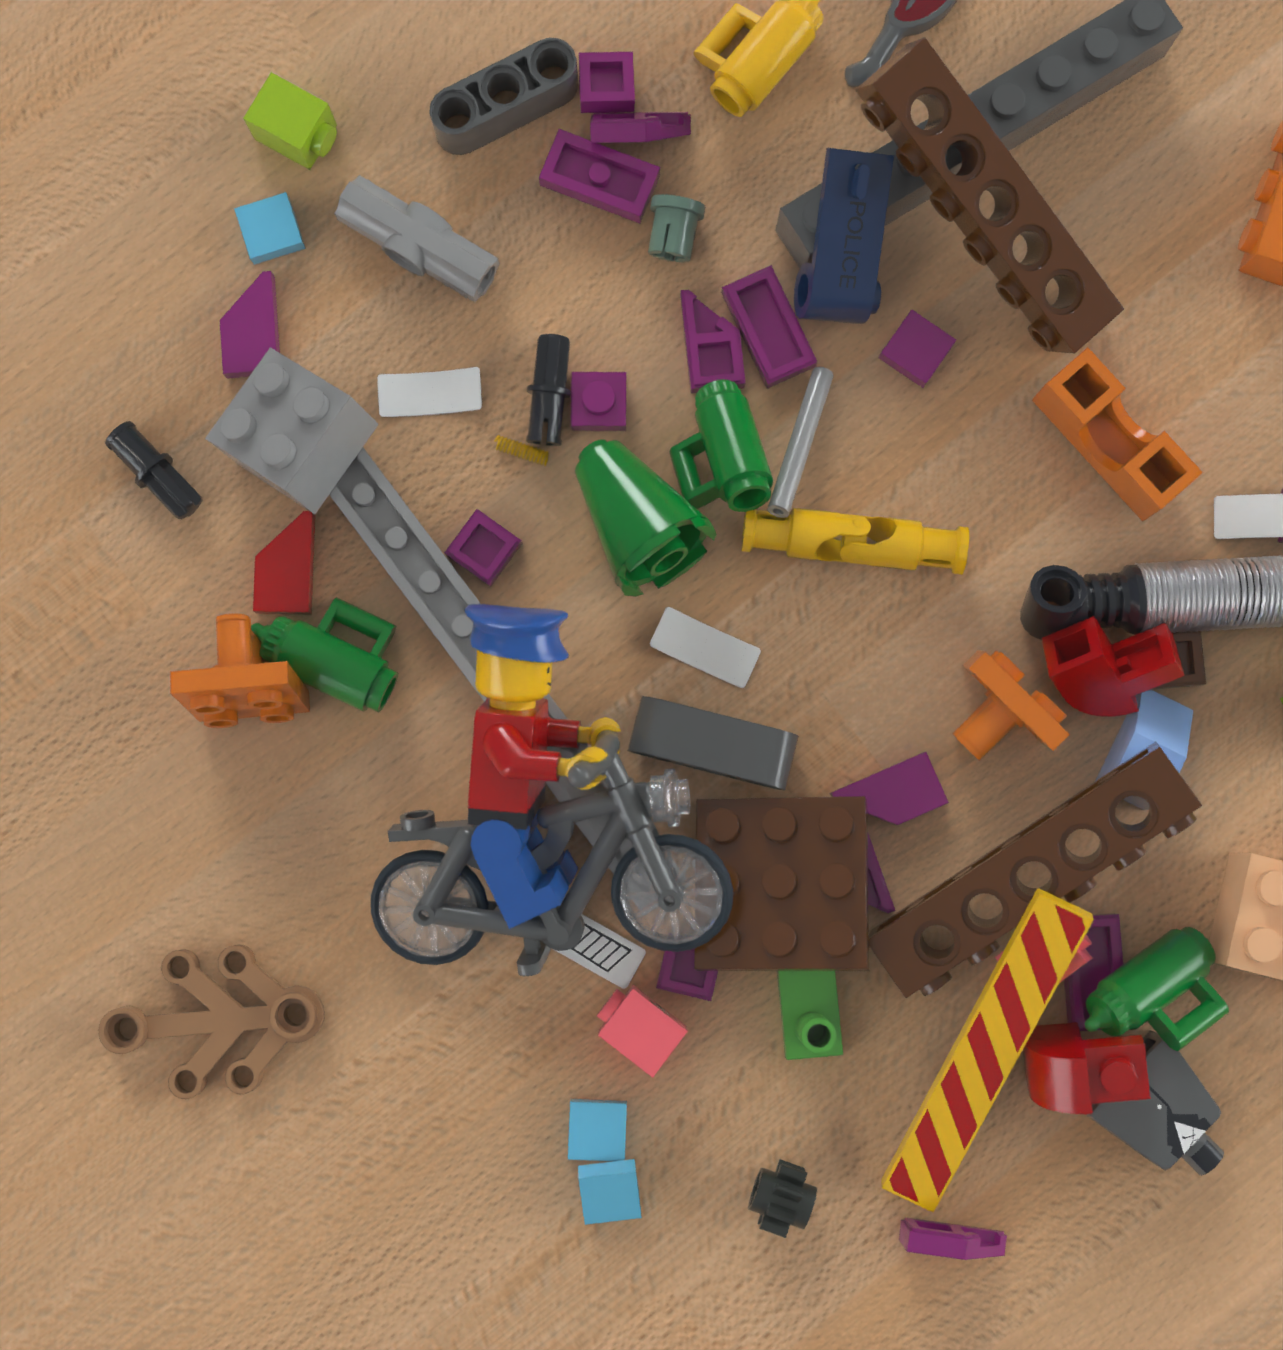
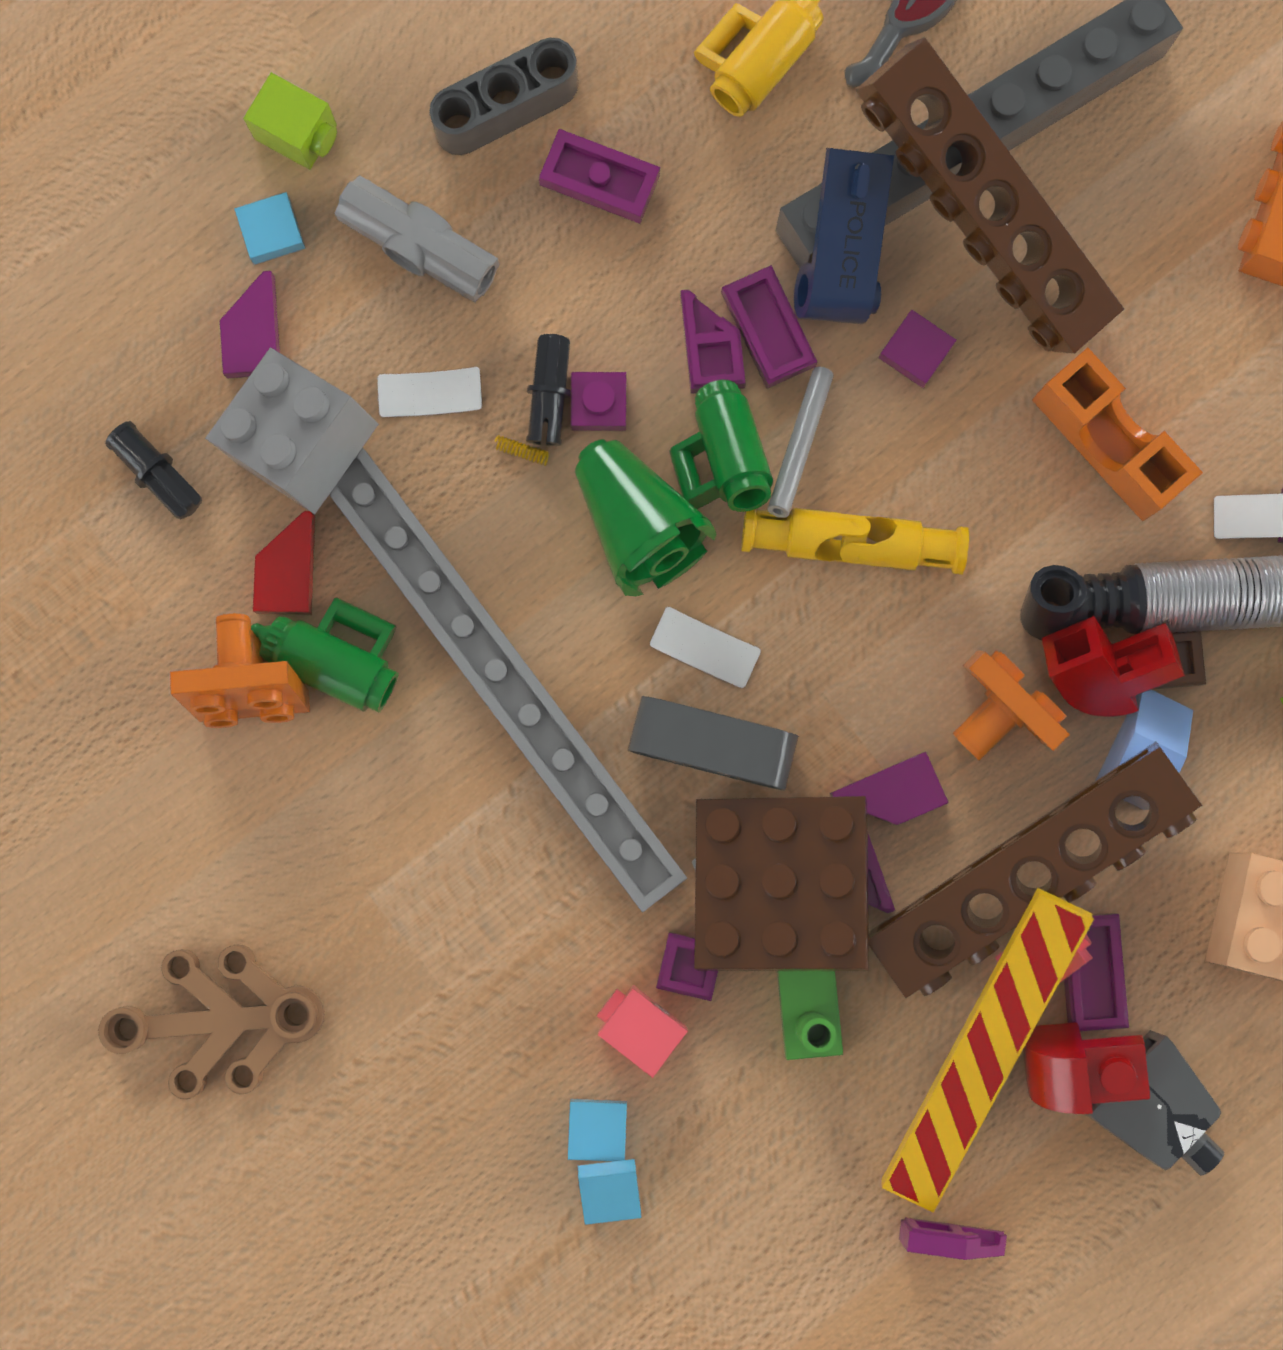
piece [371,604,733,976] -> none
magenta tile [444,509,523,587] -> none
white sticker [553,914,646,989] -> none
magenta plate [579,52,635,113] -> none
magenta tile [590,112,691,143] -> none
sand green bush [648,194,706,262] -> none
pearl dark grey gear [748,1159,817,1238] -> none
green piece [1084,927,1229,1051] -> none

